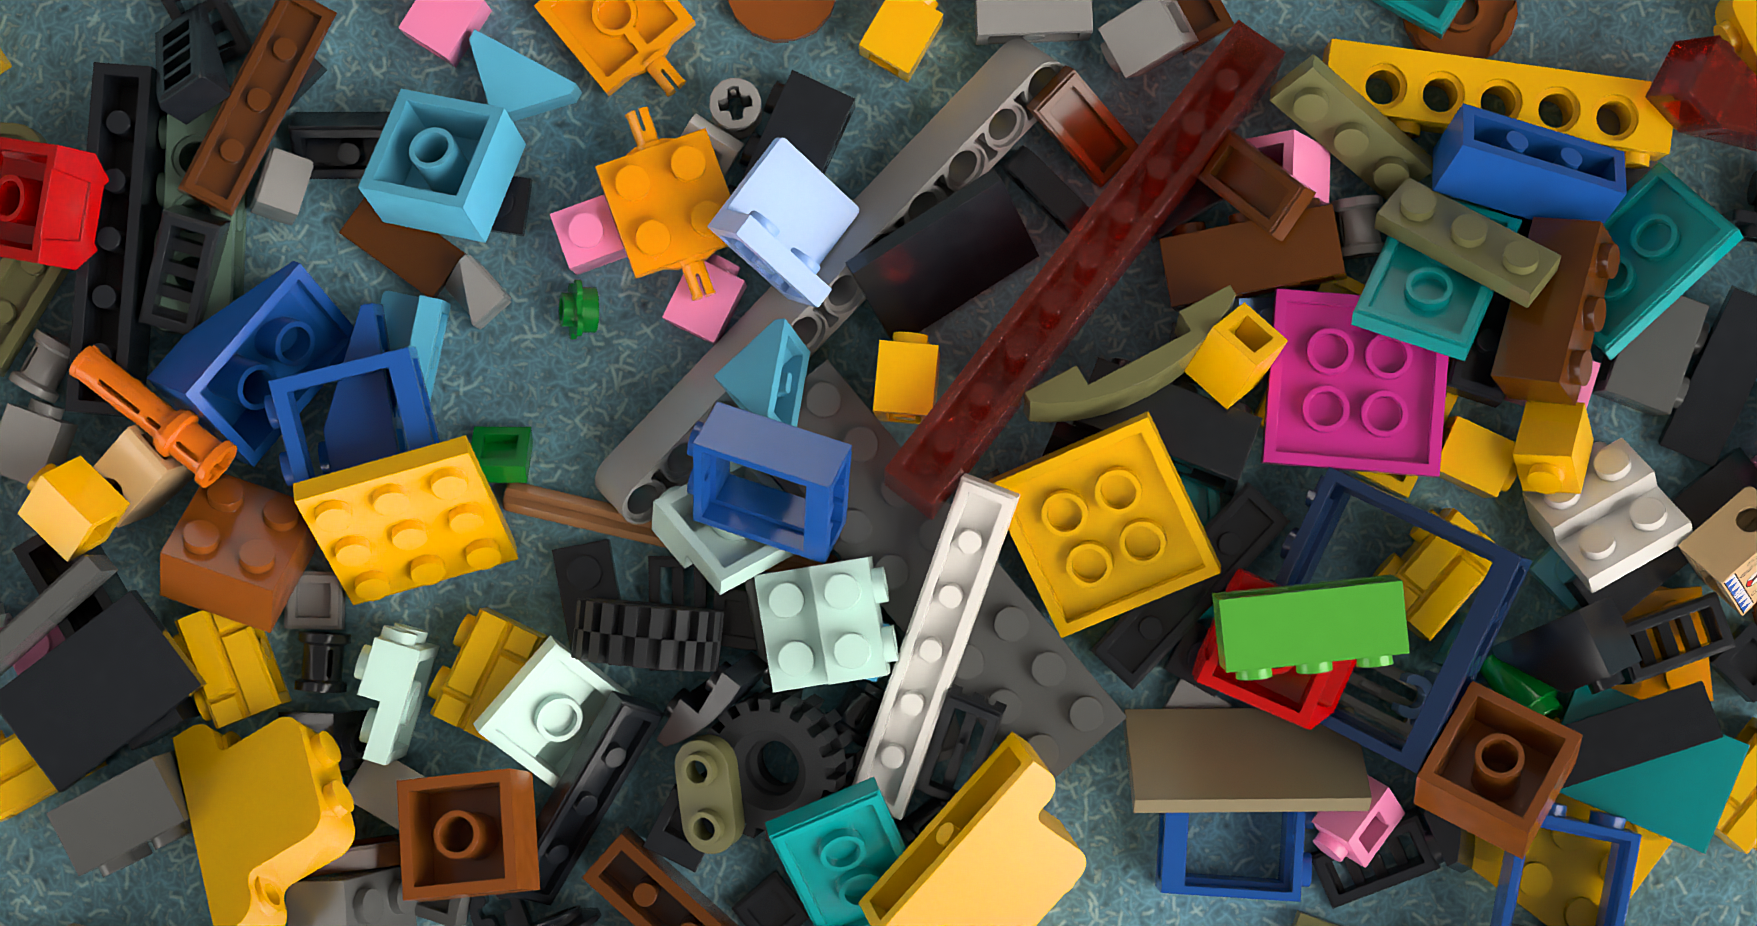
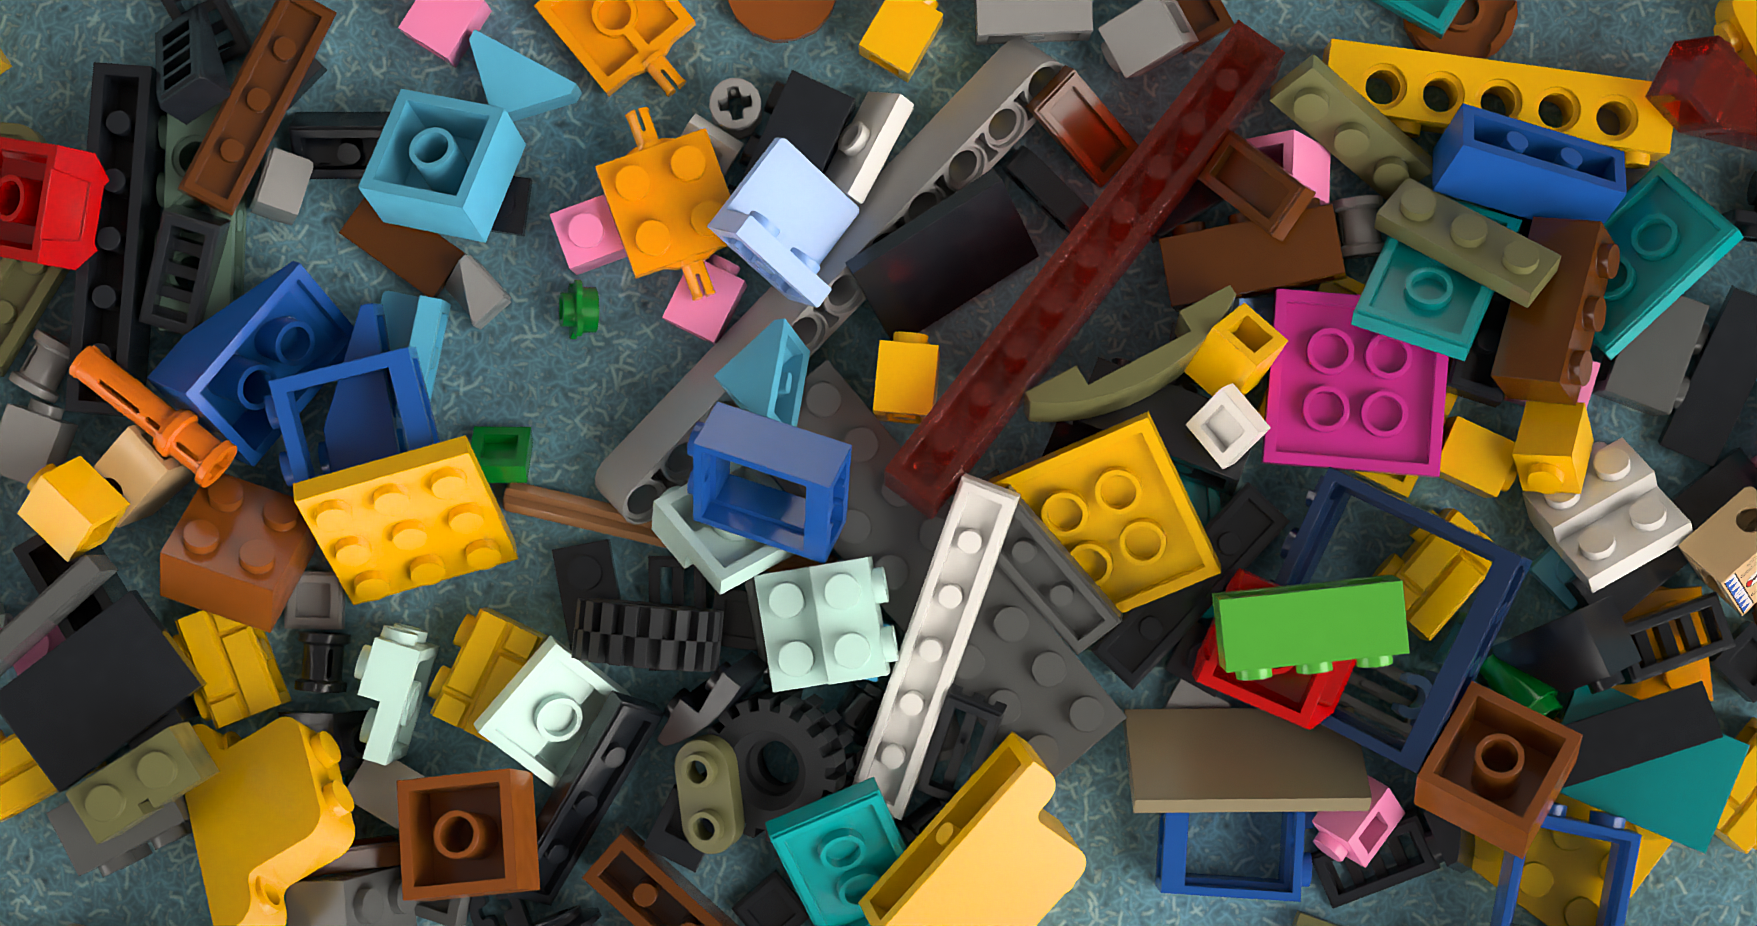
none -> olive piece [65,721,220,845]
none -> white plate [824,91,914,204]
none -> dark grey tile [996,485,1123,655]
none -> white plate [1186,383,1271,469]

